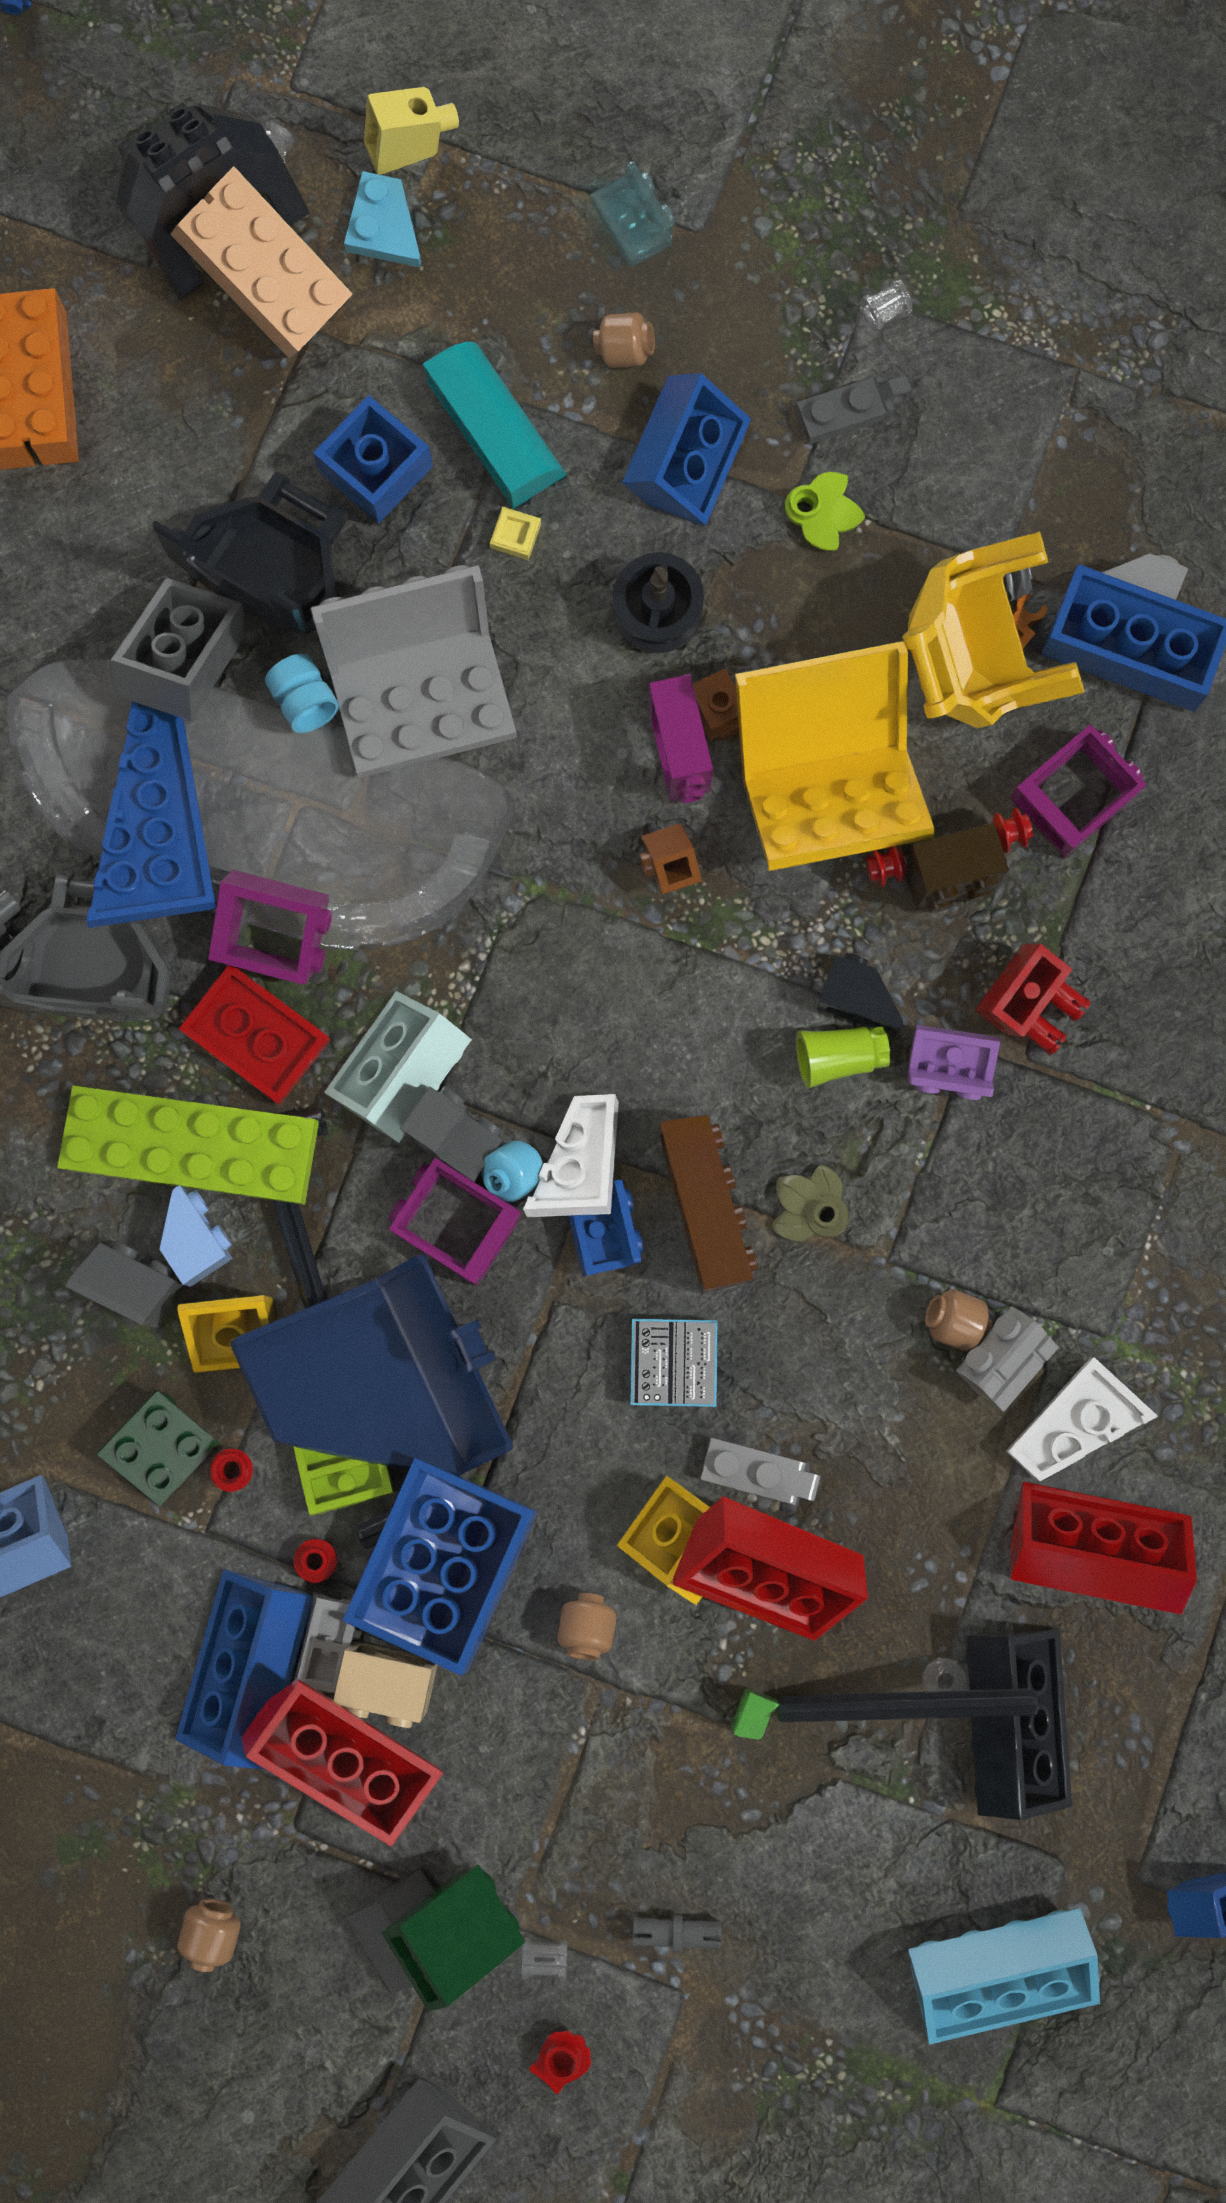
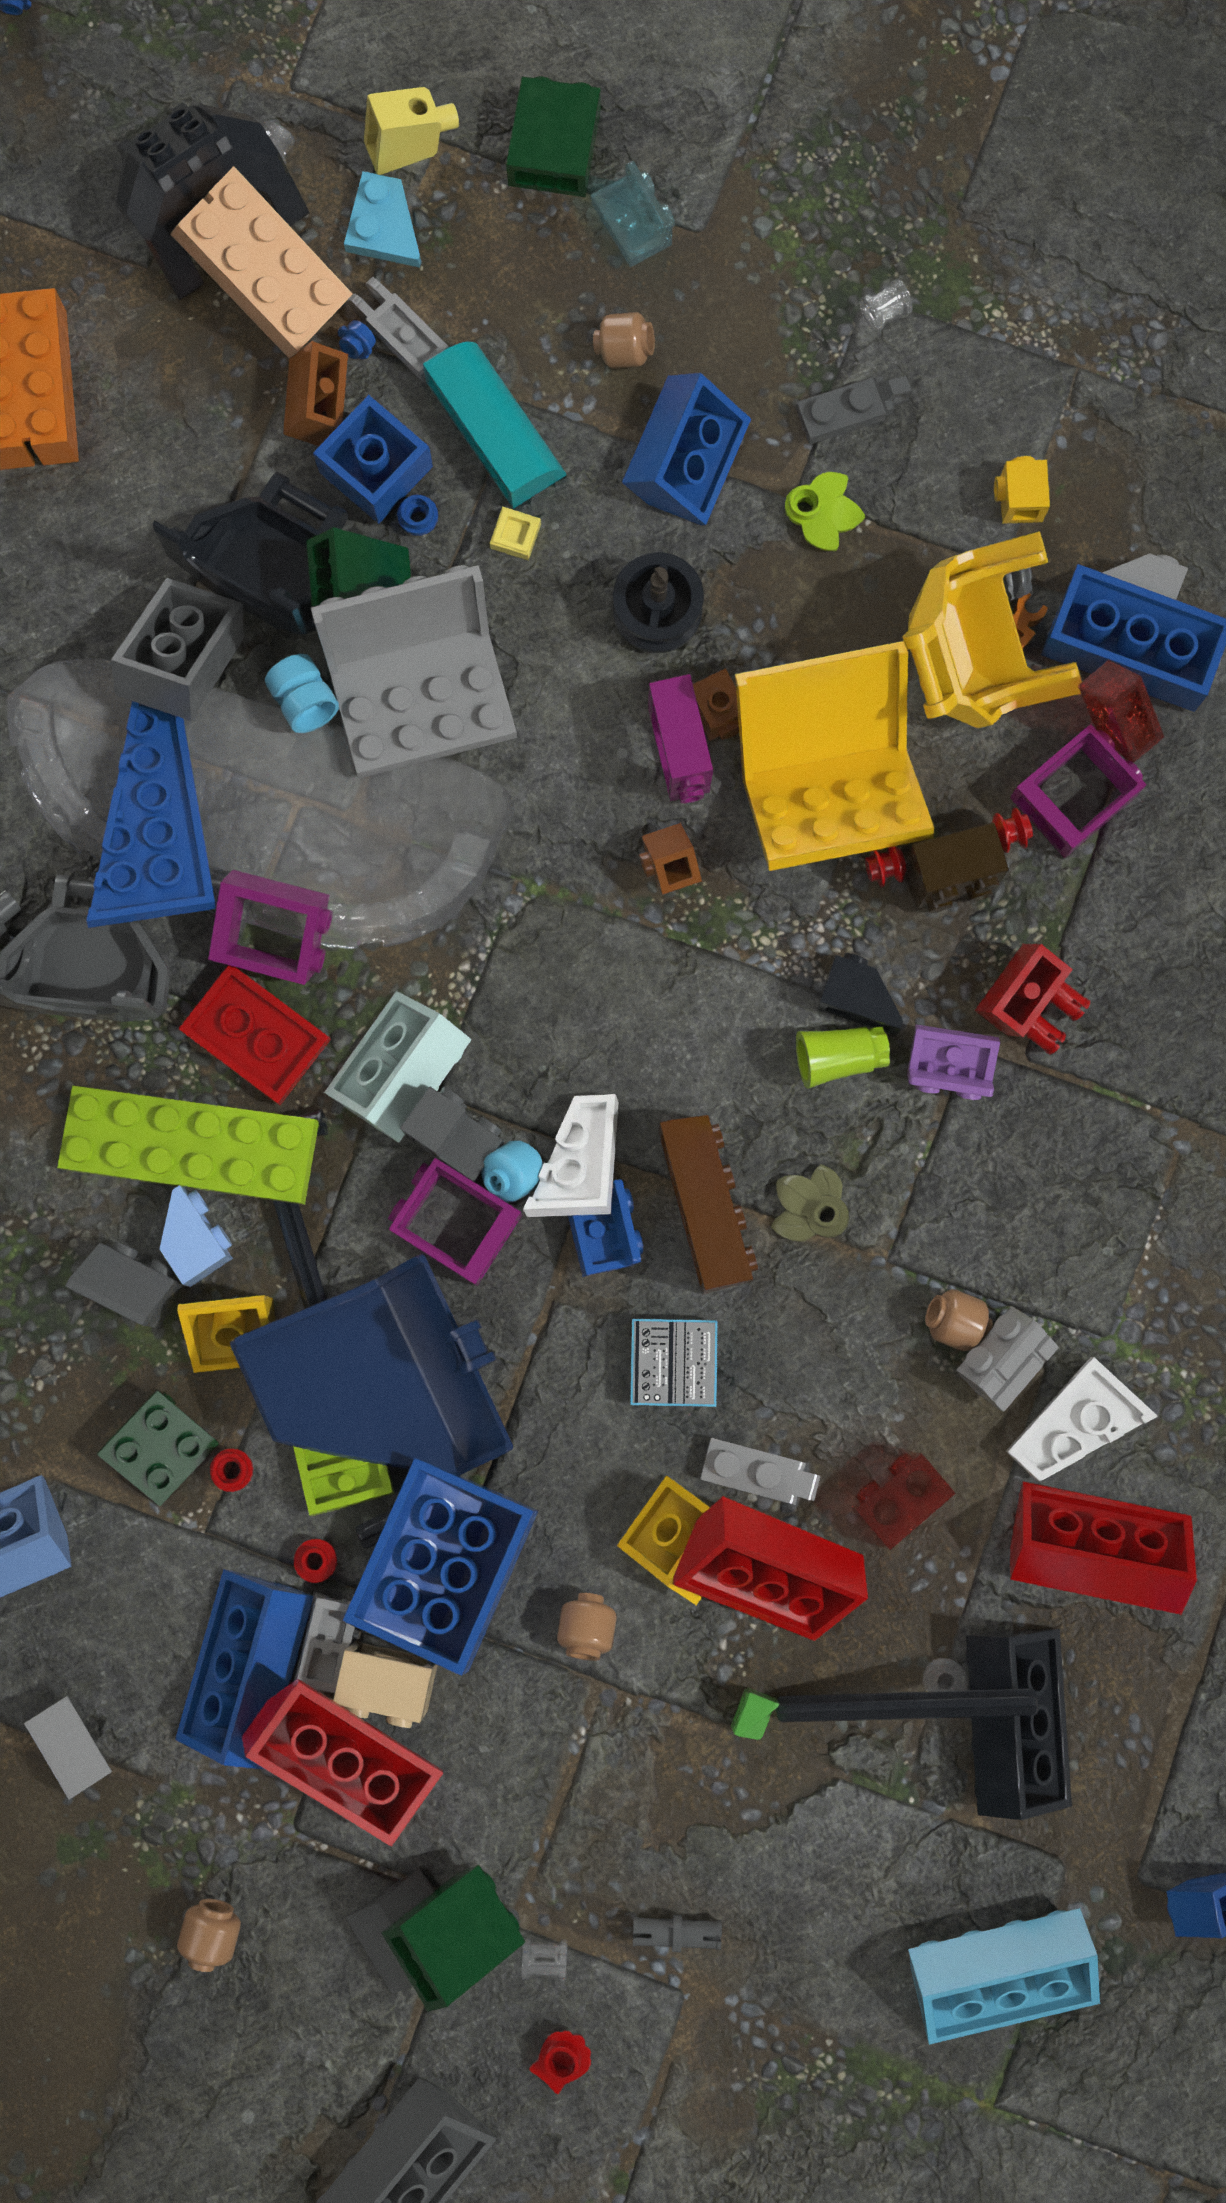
none -> light grey hinge [24,1696,112,1800]
none -> dark orange brick [283,341,348,446]
none -> dark green brick [306,527,411,621]
none -> blue plate [338,320,376,359]
none -> light grey hinge [347,277,449,381]
none -> blue plate [397,495,438,536]
none -> dark green brick [506,76,601,198]
none -> clear red brick [852,1452,956,1550]
none -> yellow brick [994,456,1050,524]
none -> clear red brick [1078,660,1164,763]

